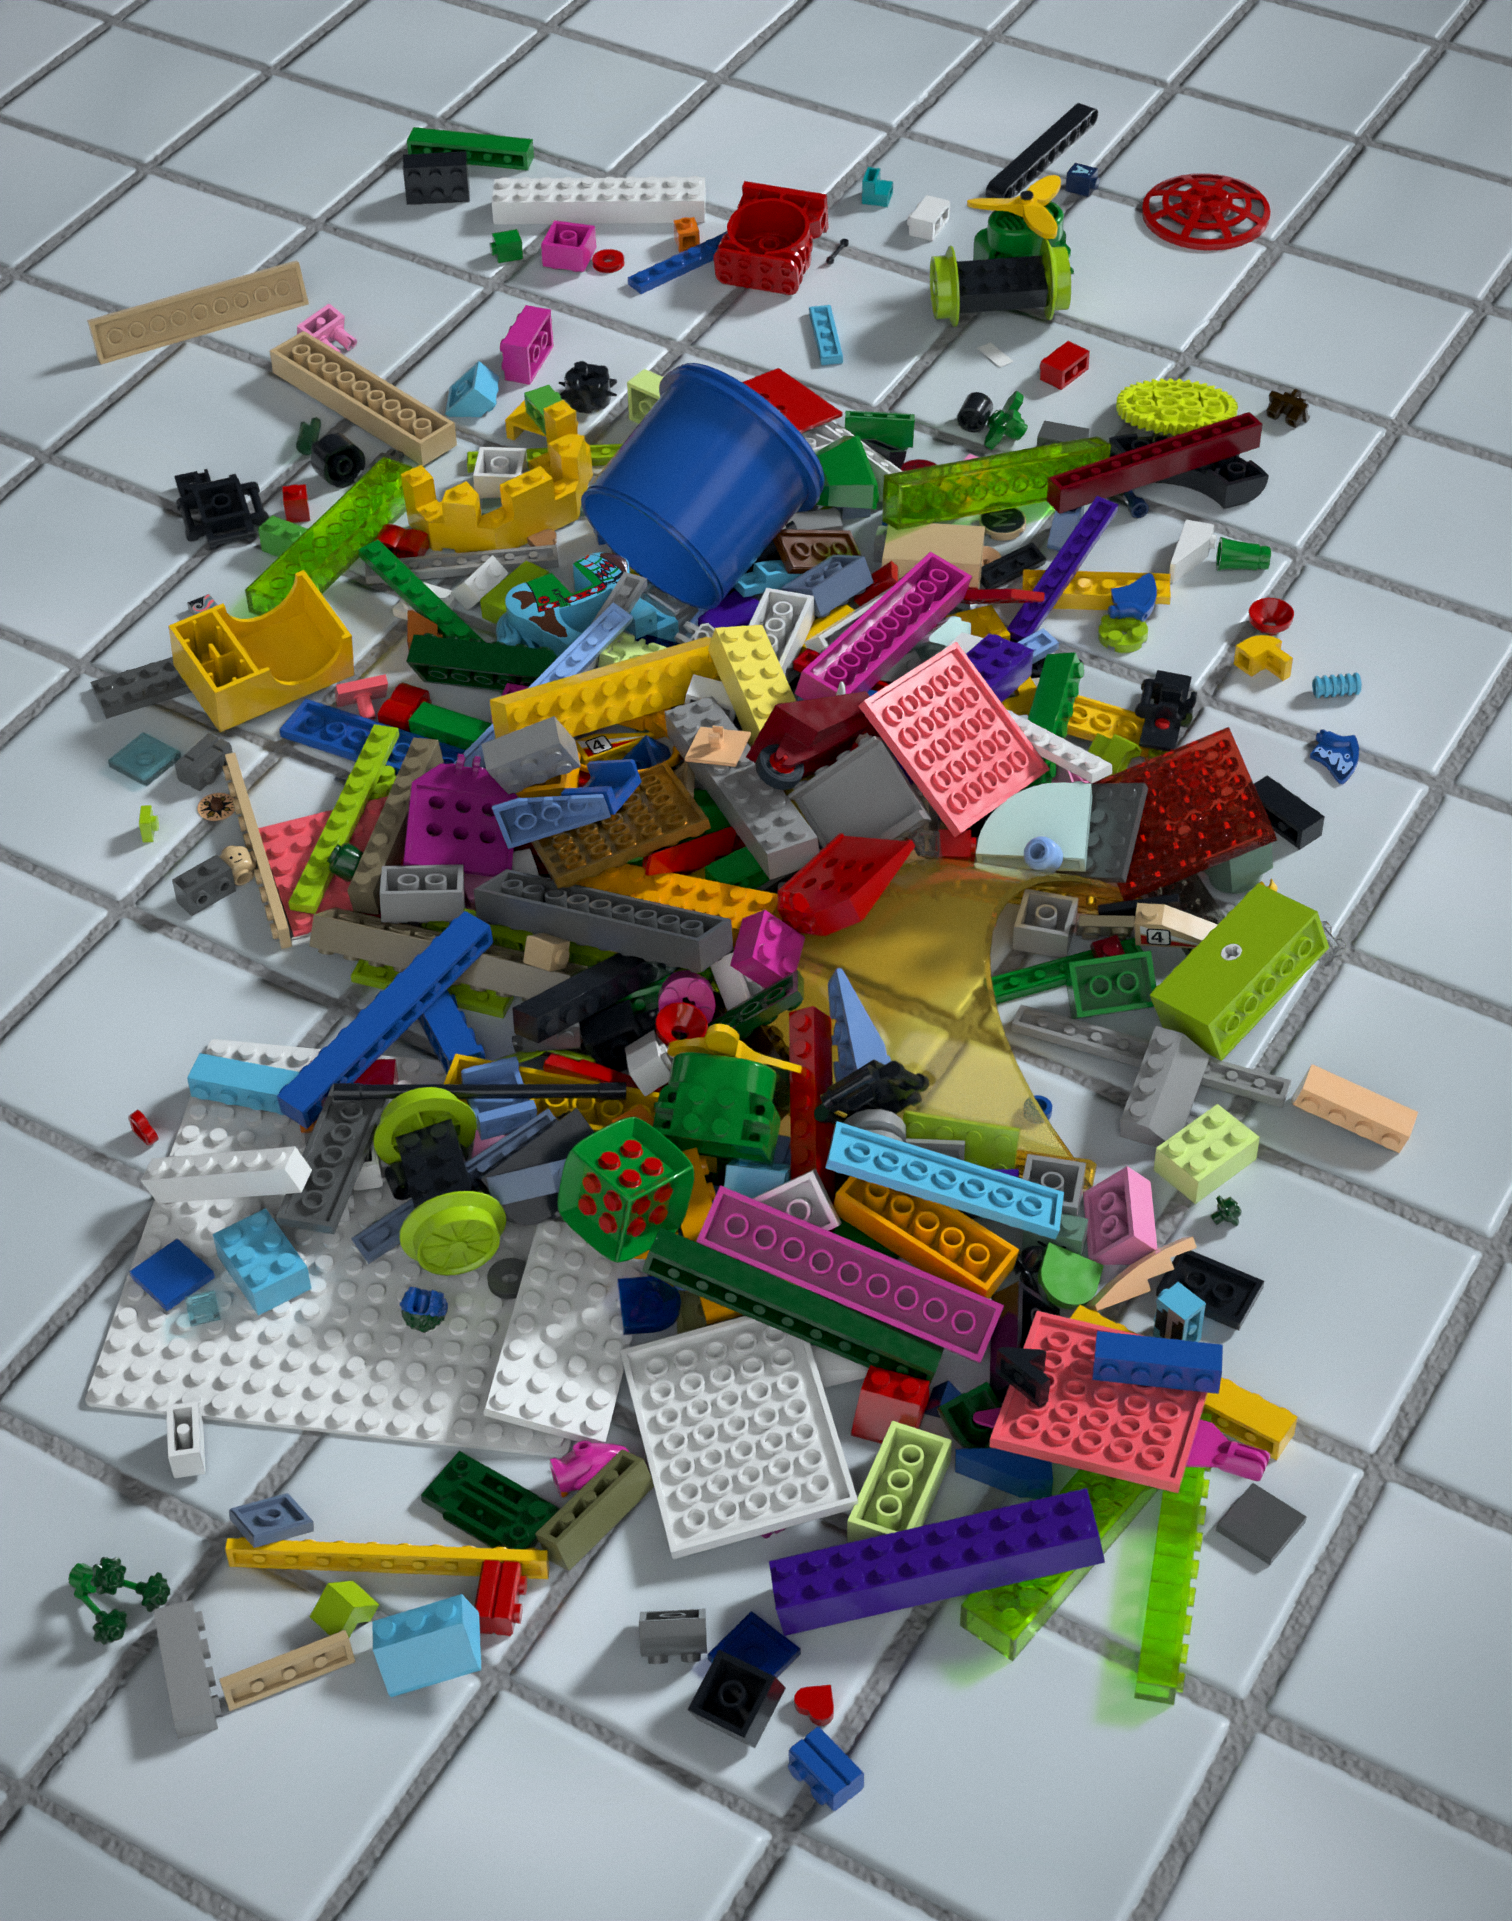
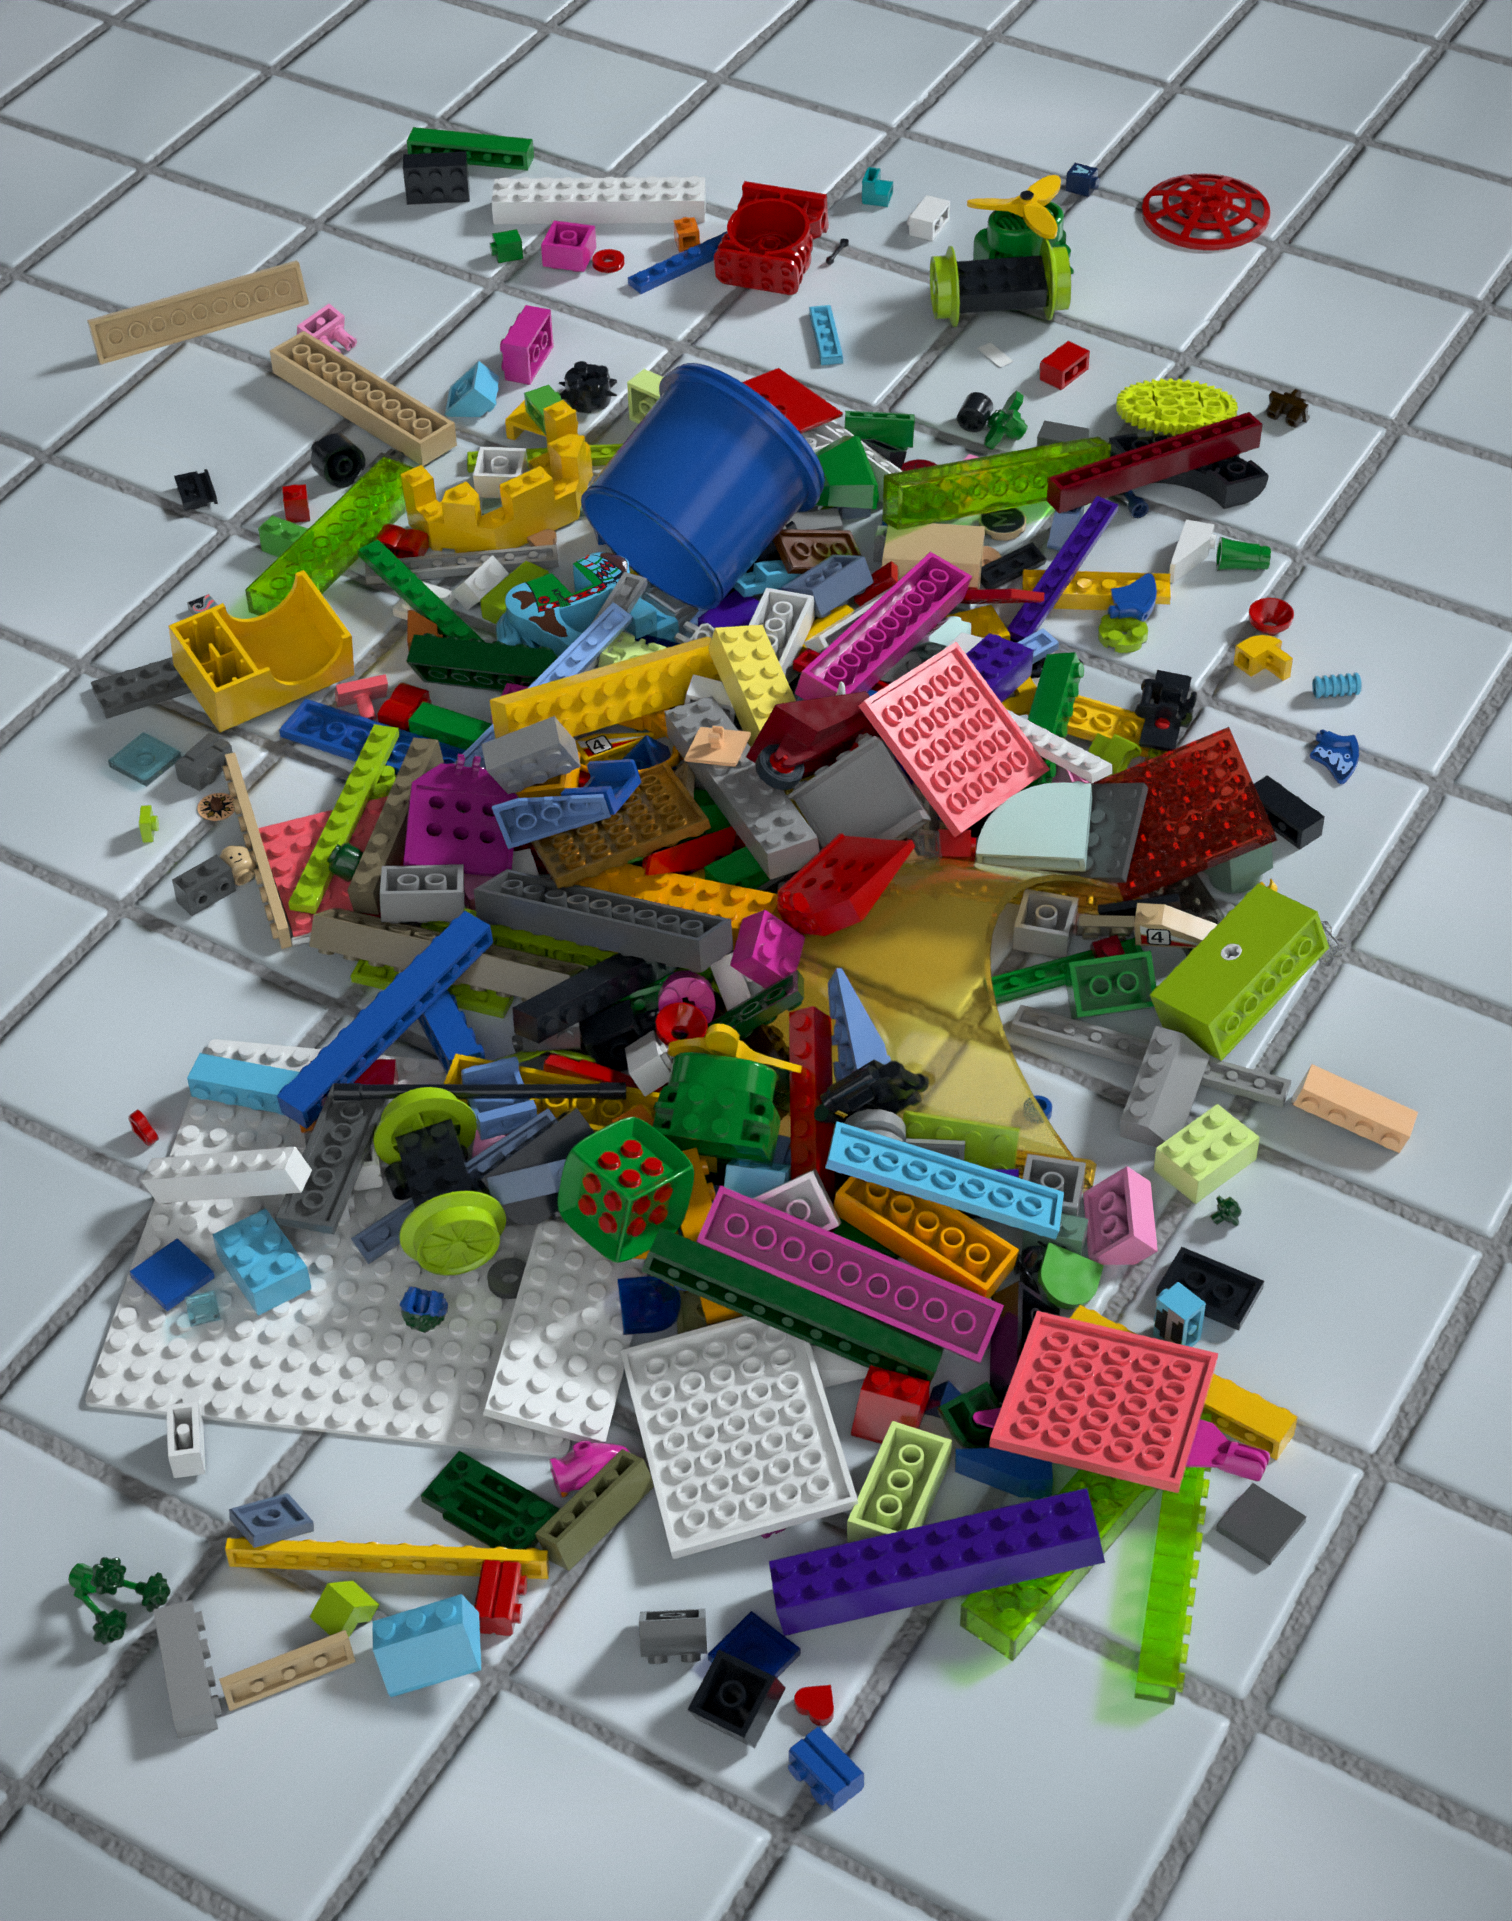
black brick [175,473,269,550] -> none
clear green hinge [296,417,321,455] -> none
tan brick [523,933,570,972] -> none
black beam [985,103,1098,199] -> none
black slope [995,1347,1050,1407] -> none
light blue head [1024,836,1063,875] -> none
light nougat slope [1086,1237,1197,1311] -> none
blue brick [1092,1331,1223,1394] -> none

